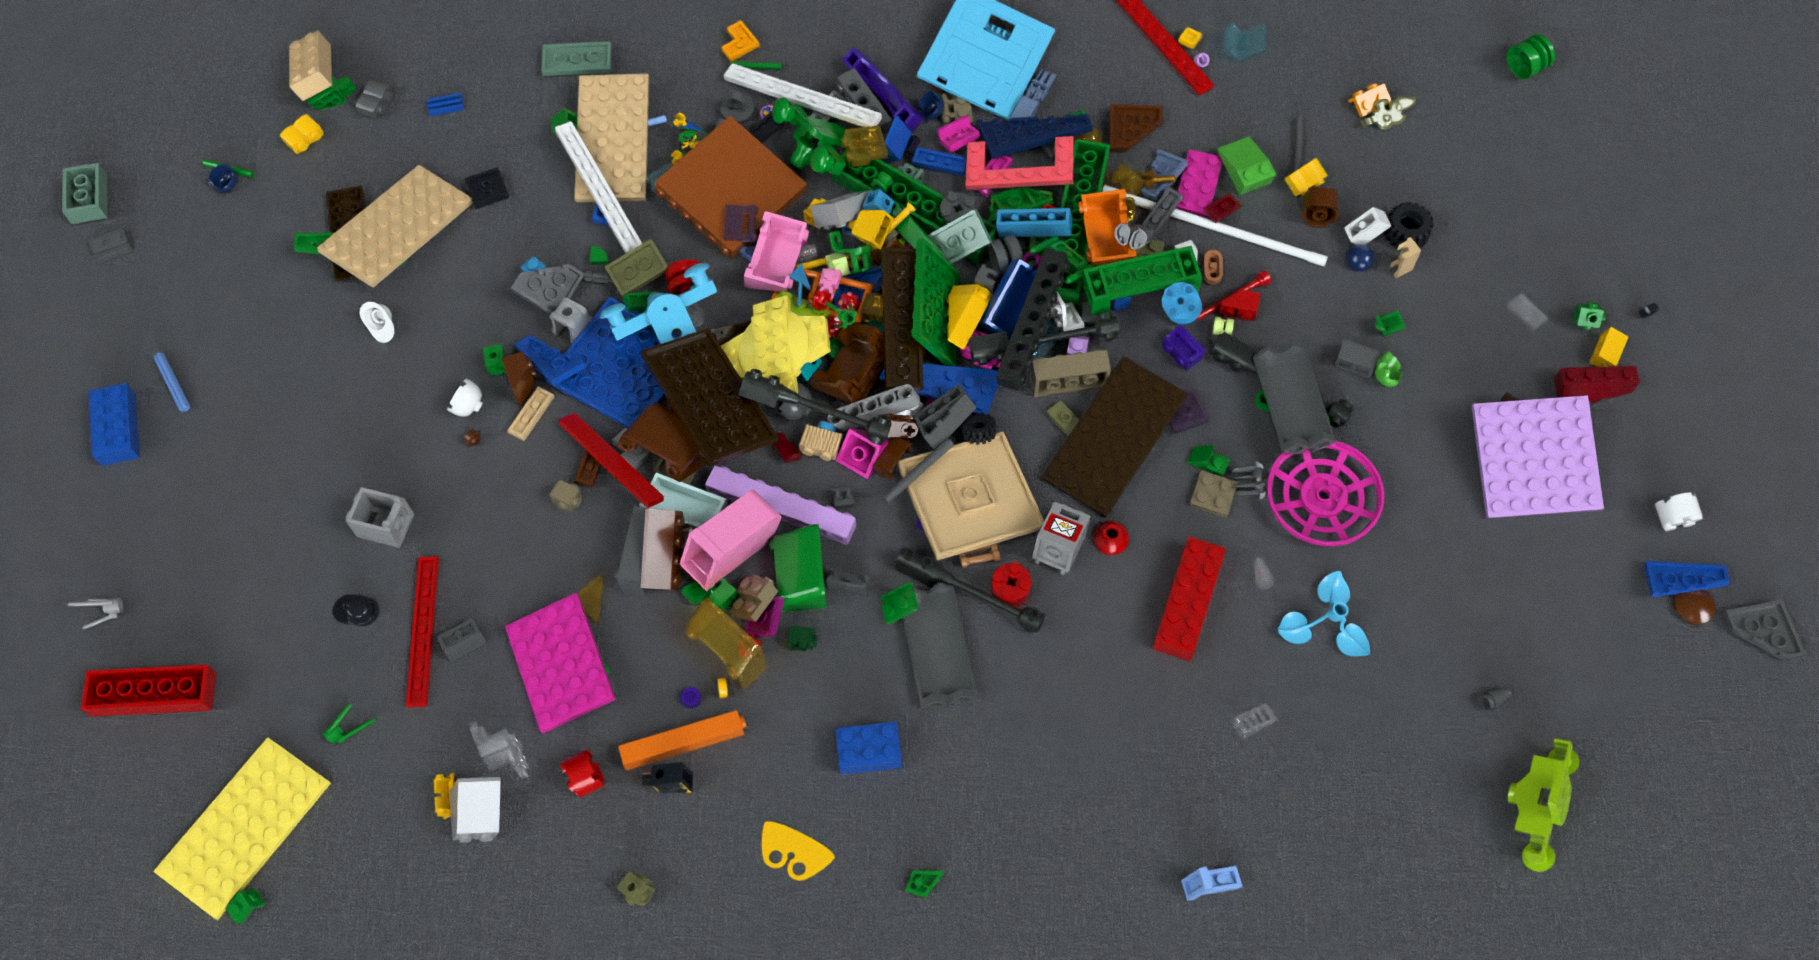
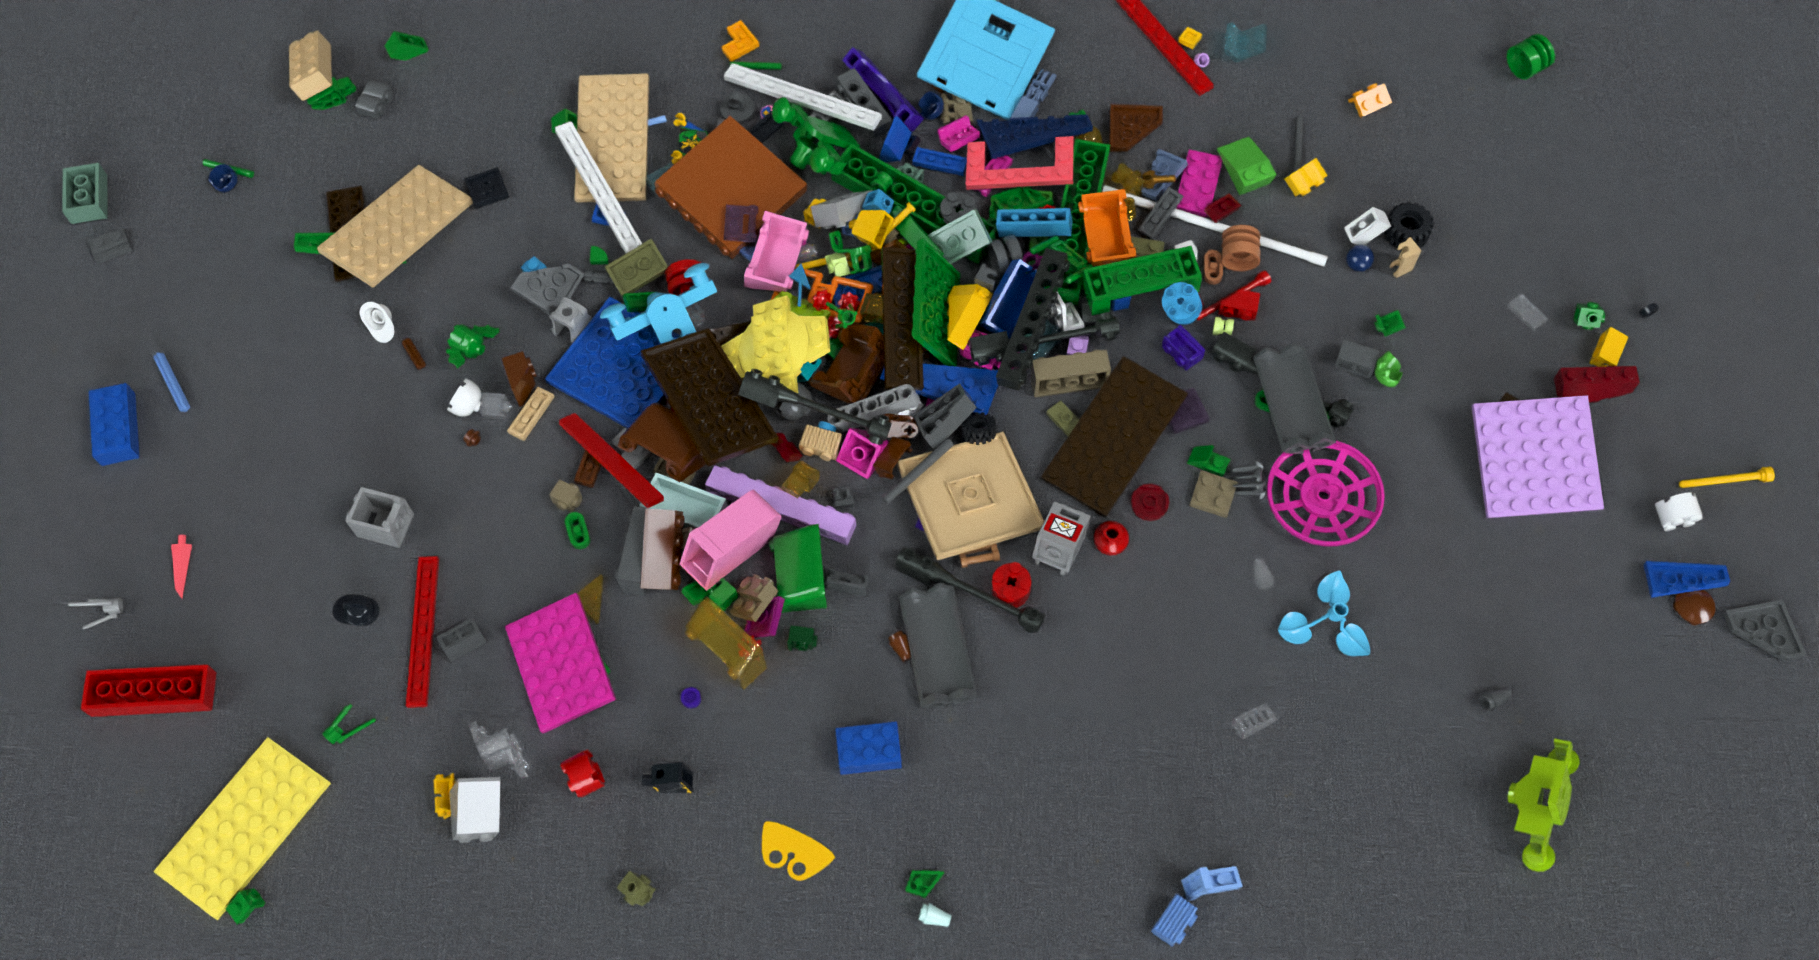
yellow brick [280,114,324,154] -> none
blue tile [427,93,464,116] -> none
green brick [483,344,506,376] -> none
blue wing [514,335,586,385] -> none
sand green plate [541,41,612,76] -> none
orange brick [618,710,746,771] -> none
yellow tile [717,678,728,699] -> none
bright pink plate [819,269,842,299] -> none
clear yellow plate [842,125,888,167] -> none
green plate [880,582,919,624] -> none
piece [1114,223,1157,249] -> none
red brick [1153,536,1226,662] -> none
reddish brown brick [1302,186,1339,228] -> none
piece [1360,96,1416,130] -> none
none -> coral bar [171,535,192,599]
none -> green slope [385,31,429,61]
none -> reddish brown axle [402,338,426,370]
none -> green helmet [446,324,499,369]
none -> clear brick [479,392,511,419]
none -> green plate [565,512,590,550]
none -> clear yellow brick [782,461,820,499]
none -> reddish brown cone [888,631,911,662]
none -> light aqua cone [918,903,951,927]
none -> dark red tile [1130,483,1170,521]
none -> medium blue brick [1151,894,1198,947]
none -> nougat wheel [1222,225,1260,272]
none -> yellow piece [1679,466,1775,488]

